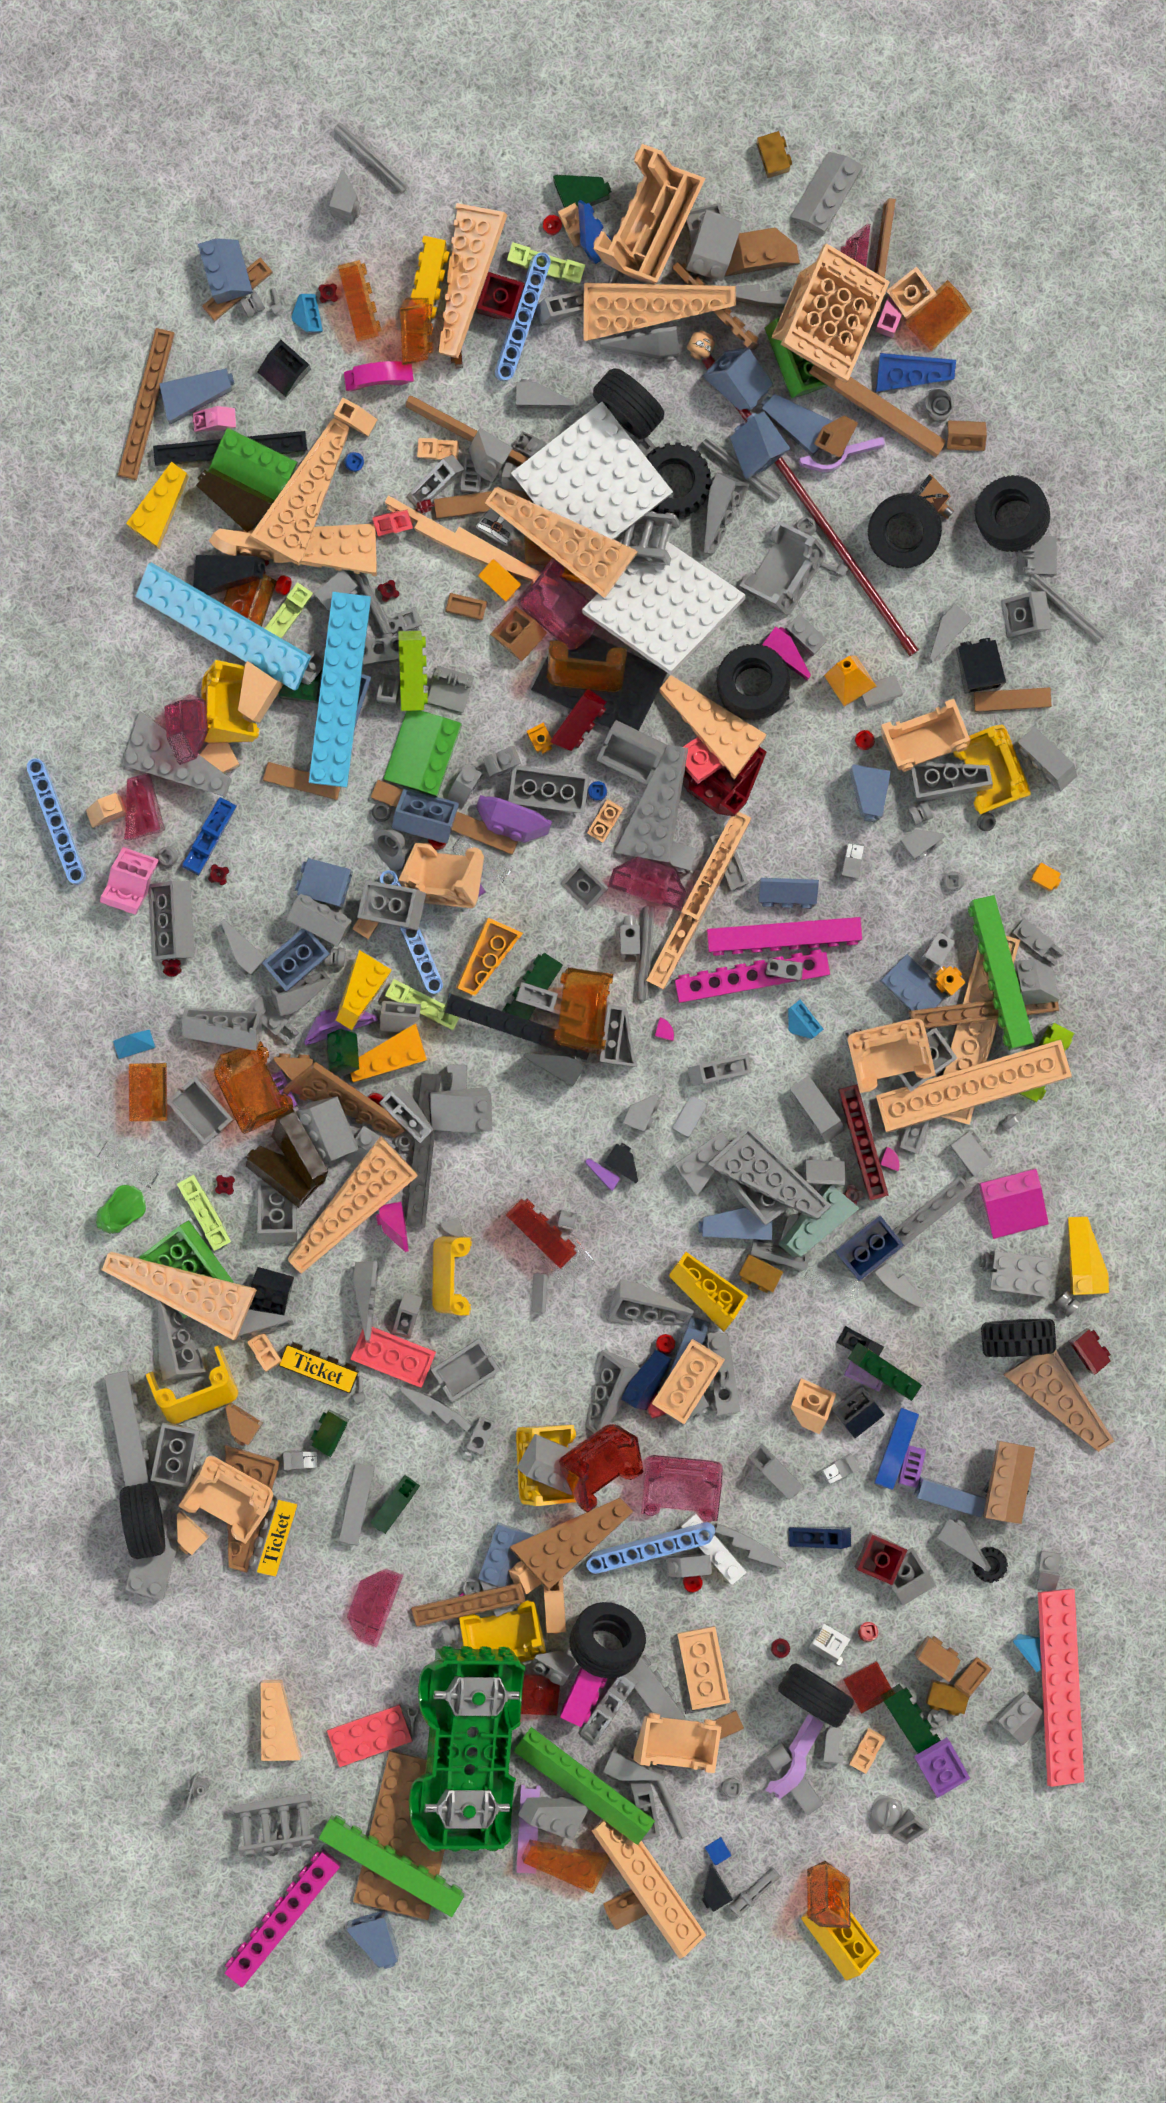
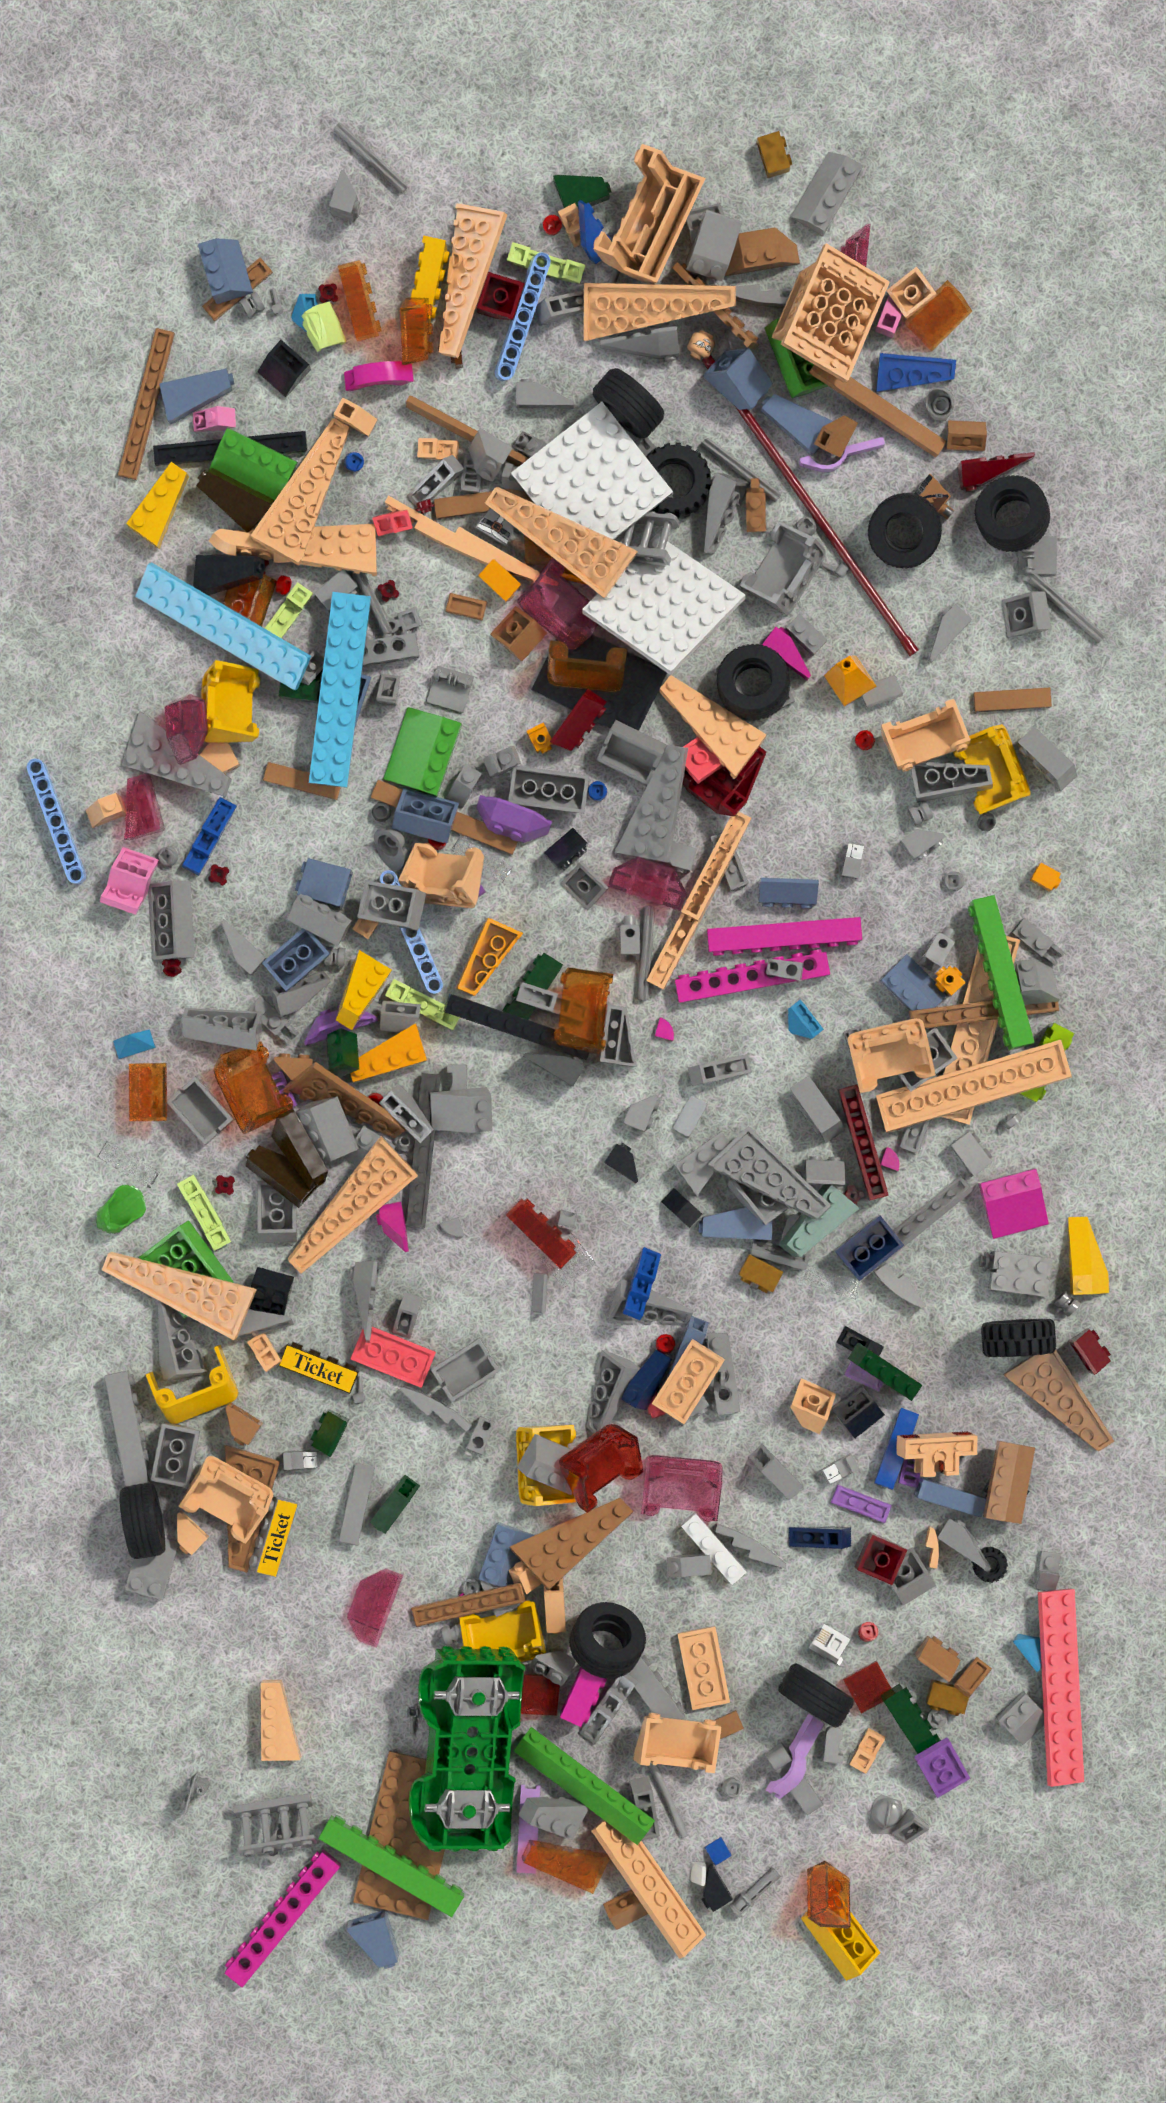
light nougat slope [238,661,284,723] -> none
coral plate [327,1704,413,1767] -> none
lime wedge [398,631,428,711] -> none
yellow windscreen [432,1236,472,1315] -> none
medium lavender slope [585,1158,620,1191] -> none
light nougat slope [587,799,624,843] -> none
light blue beam [587,1522,715,1574] -> none
light grey slope [603,1746,668,1781] -> none
yellow wedge [669,1252,748,1332] -> none
red tile [683,1576,703,1592] -> none
sand blue slope [730,412,790,479] -> none
dark red plate [771,1638,790,1658] -> none
sand blue slope [849,764,891,822] -> none
medium nougat tile [874,198,896,315] -> none
black slope [956,638,1006,694] -> none
none -> yellowish green slope [302,302,346,352]
none -> black slope [544,828,588,871]
none -> blue slope [623,1247,661,1320]
none -> black slope [661,1188,702,1228]
none -> white slope [690,1862,706,1886]
none -> medium nougat hinge [746,478,766,532]
none -> medium lavender tile [831,1485,892,1523]
none -> light nougat piece [897,1431,977,1477]
none -> light nougat slope [924,1526,939,1569]
none -> dark red wedge [957,452,1035,492]

